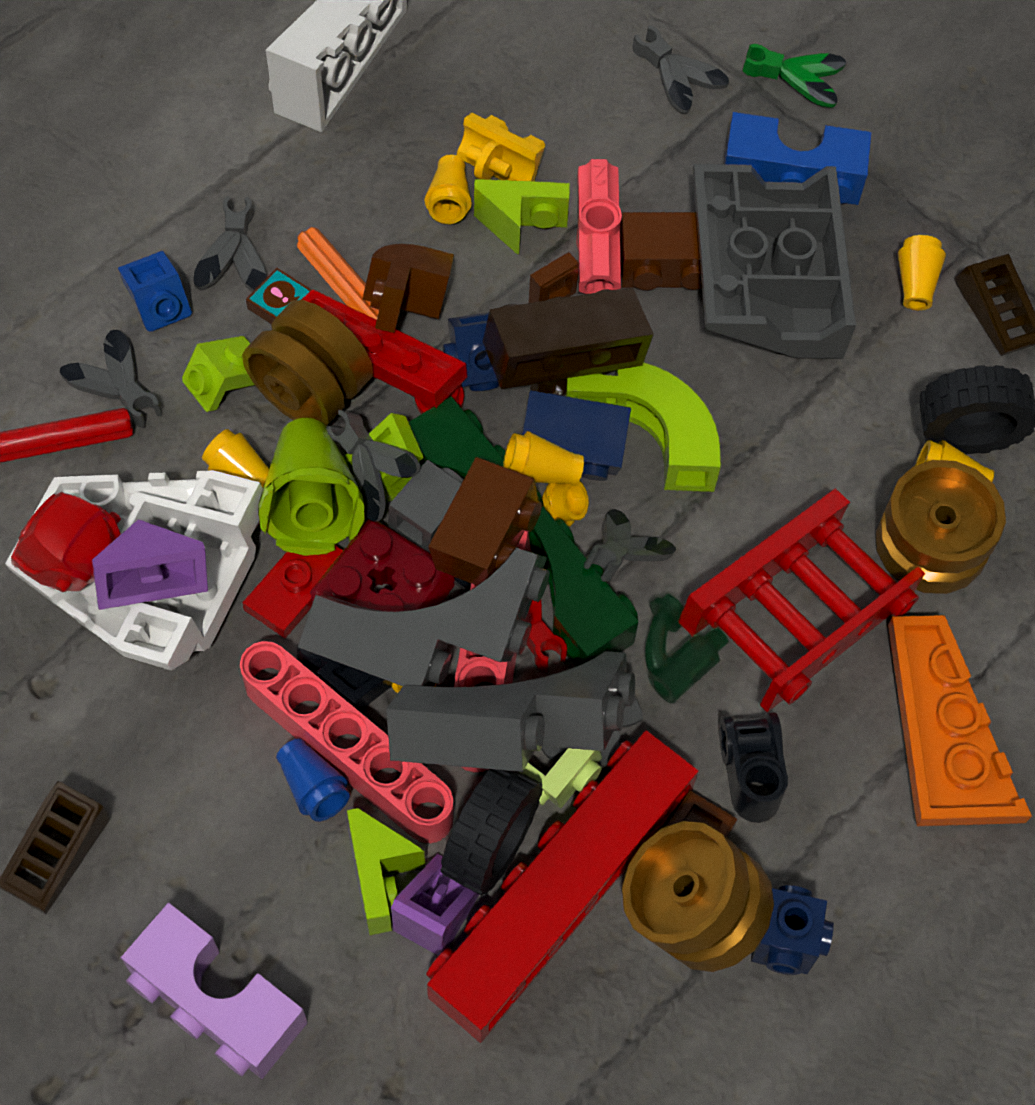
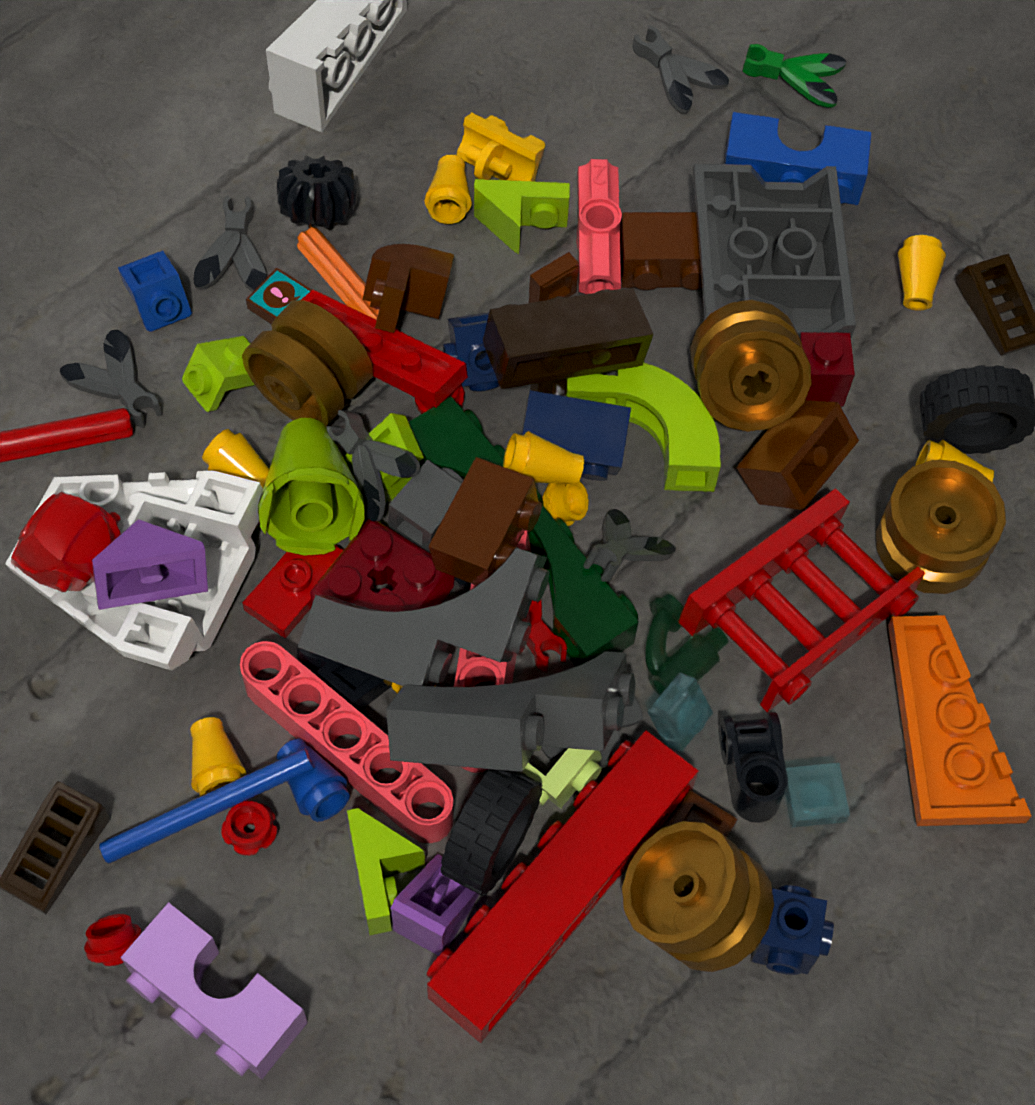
none -> red plate [84,914,142,966]
none -> blue bar [99,748,314,864]
none -> yellow cone [190,717,247,797]
none -> red plate [221,801,277,856]
none -> black gear [277,156,357,228]
none -> clear light blue plate [647,672,713,752]
none -> pearl gold wheel [690,300,811,432]
none -> reddish brown brick [736,400,859,510]
none -> clear light blue plate [785,763,850,828]
none -> dark red brick [799,332,855,407]

